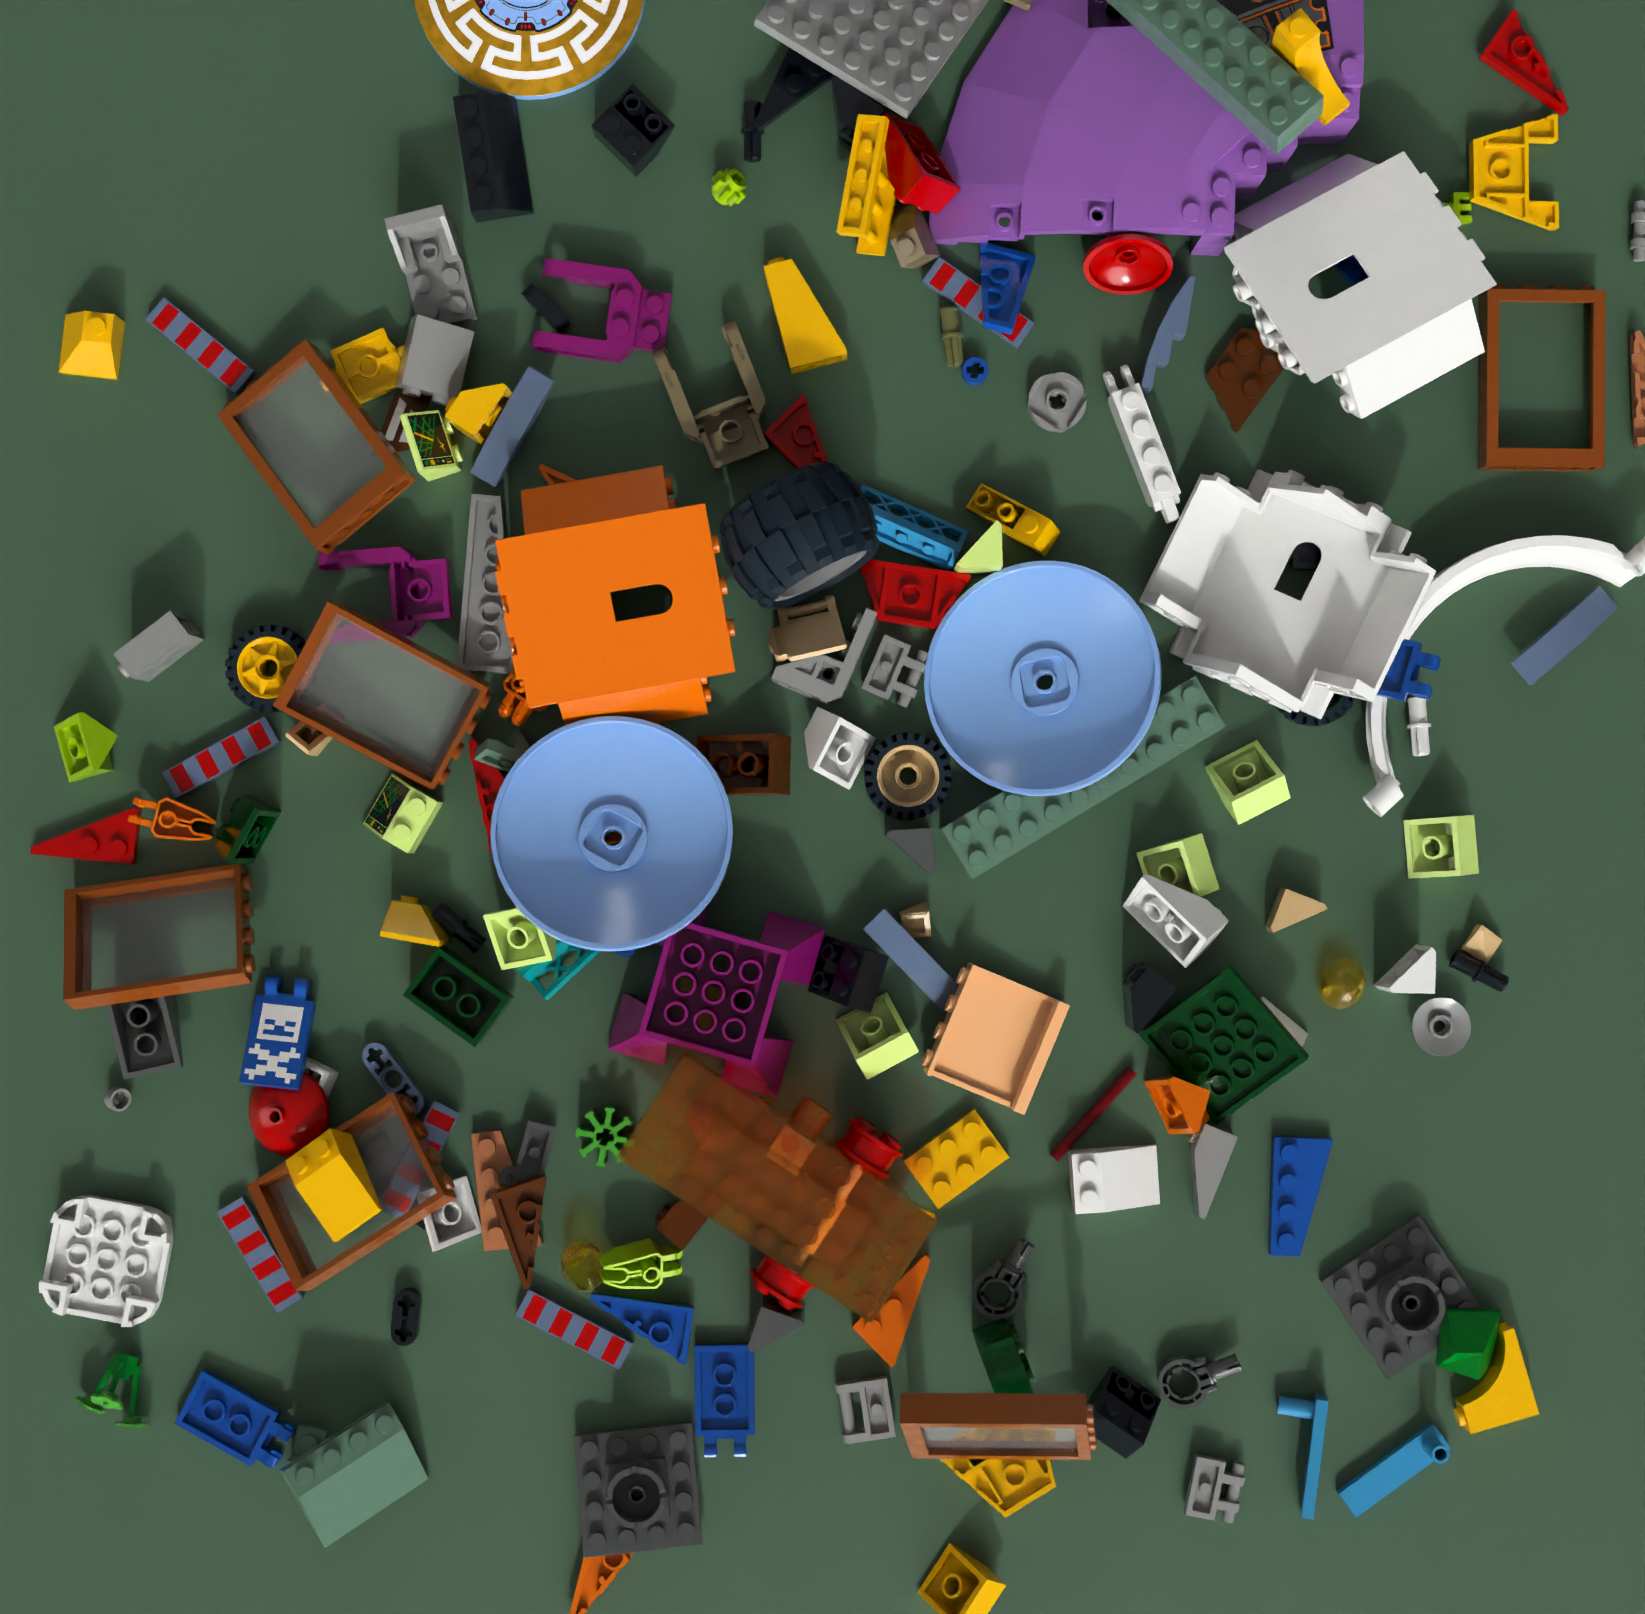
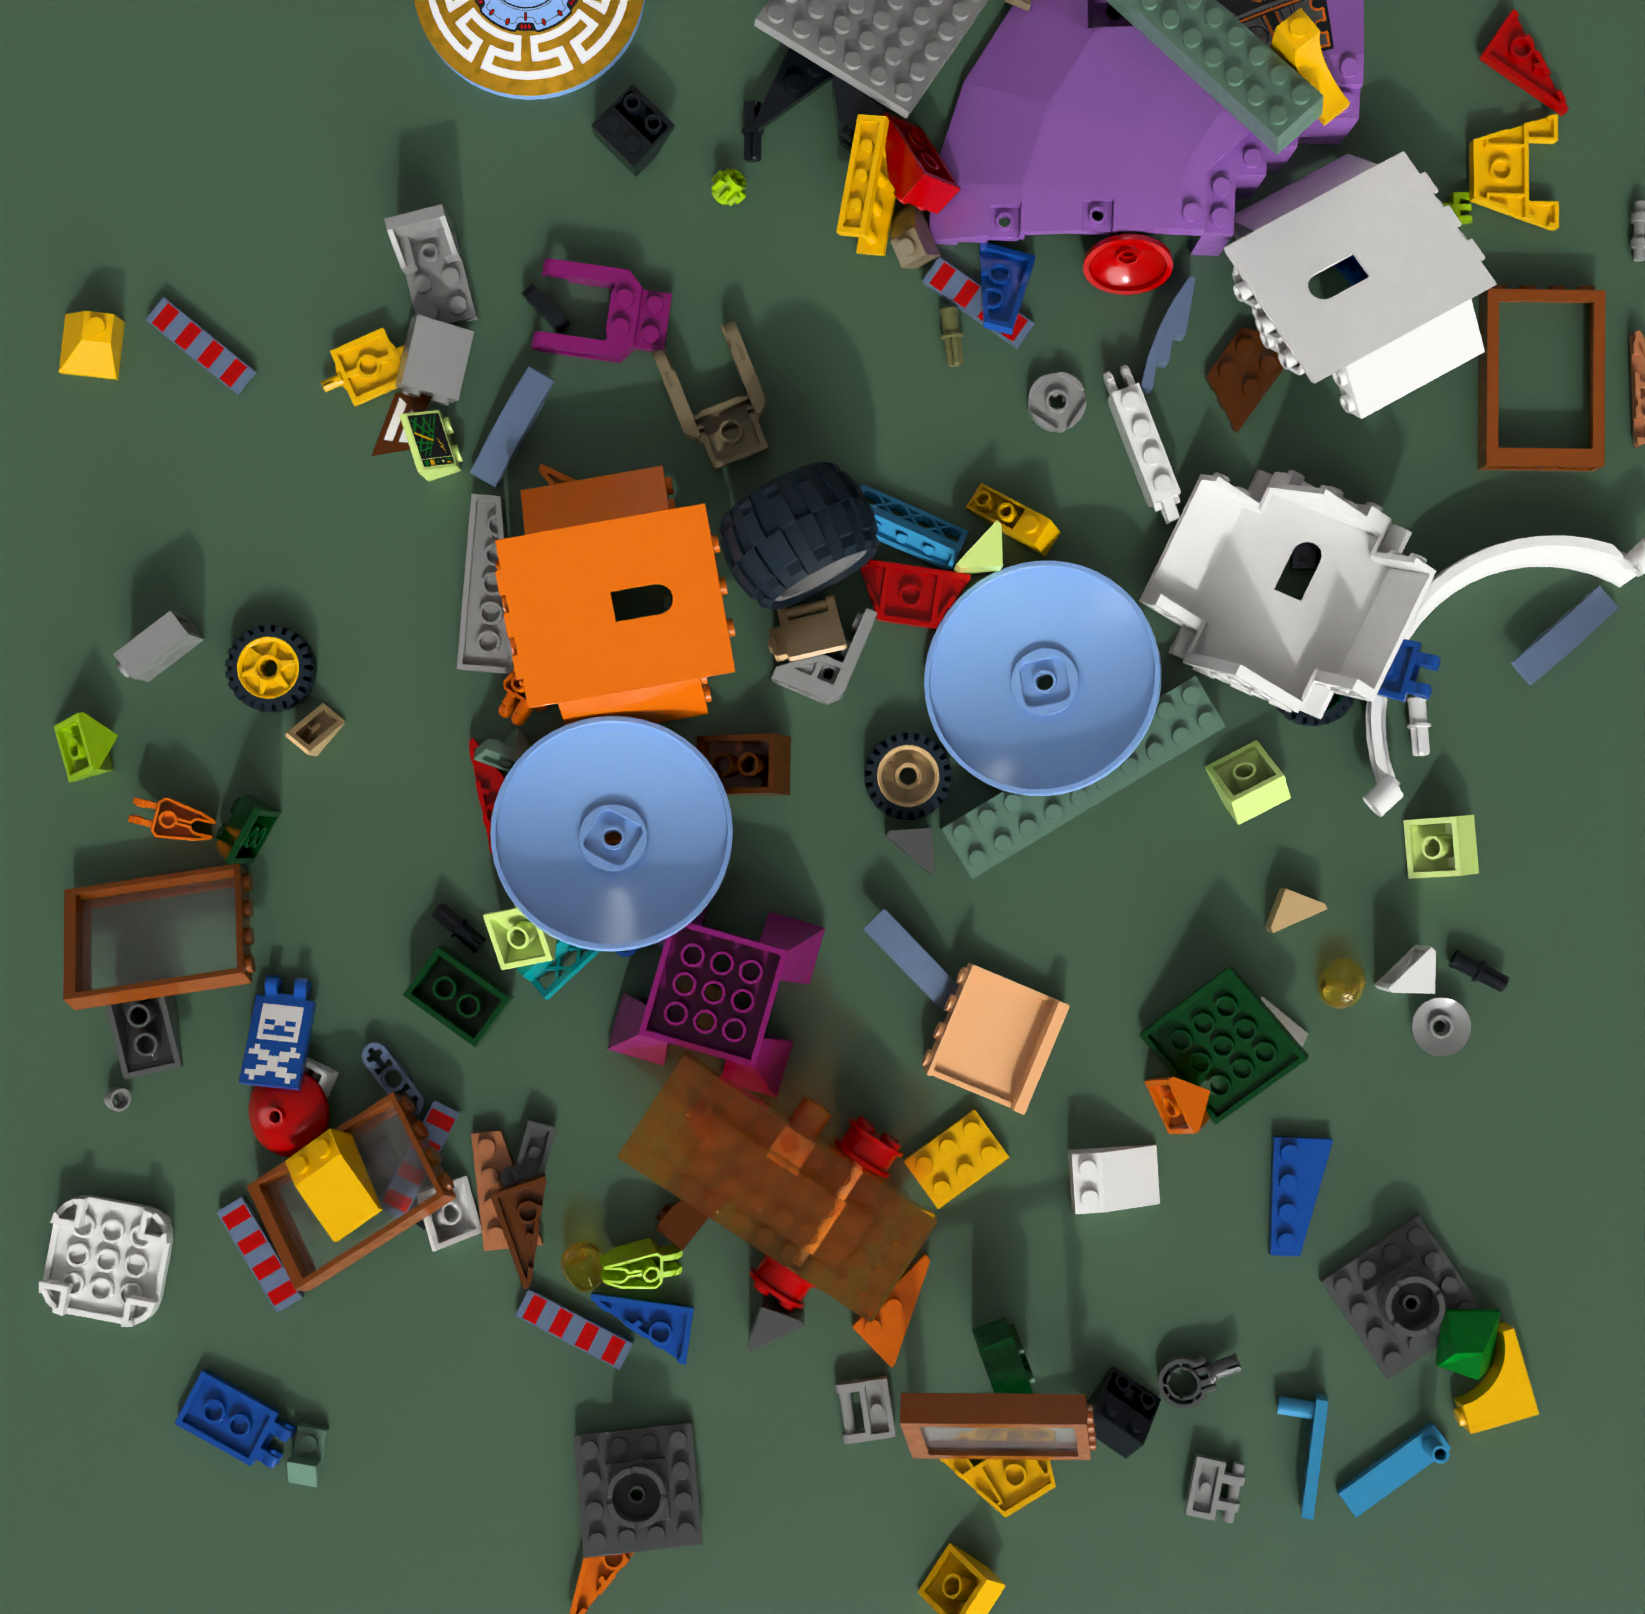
red wing [30,808,142,864] -> none
plant [74,1352,150,1428] -> none
tile [162,716,281,799] -> none
window [217,339,417,555] -> none
clear window [273,598,493,791] -> none
sand green slope [279,1402,429,1548] -> none
magenta plate [317,546,453,643] -> none
yellowish green slope [363,773,443,853] -> none
yellow slope [380,895,450,947] -> none
black beam [391,1287,422,1346] -> none
yellow slope [445,383,512,446] -> none
black slope [453,92,534,223] -> none
bright green gear [575,1104,637,1167] -> none
blue tile [695,1343,755,1457] -> none
yellow slope [763,257,847,374] -> none
red wing [763,395,828,469] -> none
white slope [804,707,876,790] -> none
black slope [808,935,889,1012] -> none
yellowish green slope [836,992,919,1080] -> none
light grey plate [861,634,928,708] -> none
tan slope [900,902,931,938] -> none
blue bush [961,357,988,386] -> none
dark grey pin [972,1237,1035,1319] -> none
dark red bar [1050,1067,1137,1162] -> none
white slope [1122,874,1229,968] -> none
black slope [1122,962,1177,1034] -> none
yellowish green slope [1136,833,1220,897] -> none
light grey slope [1188,1123,1238,1220] -> none
tan slope [1461,924,1502,965] -> none

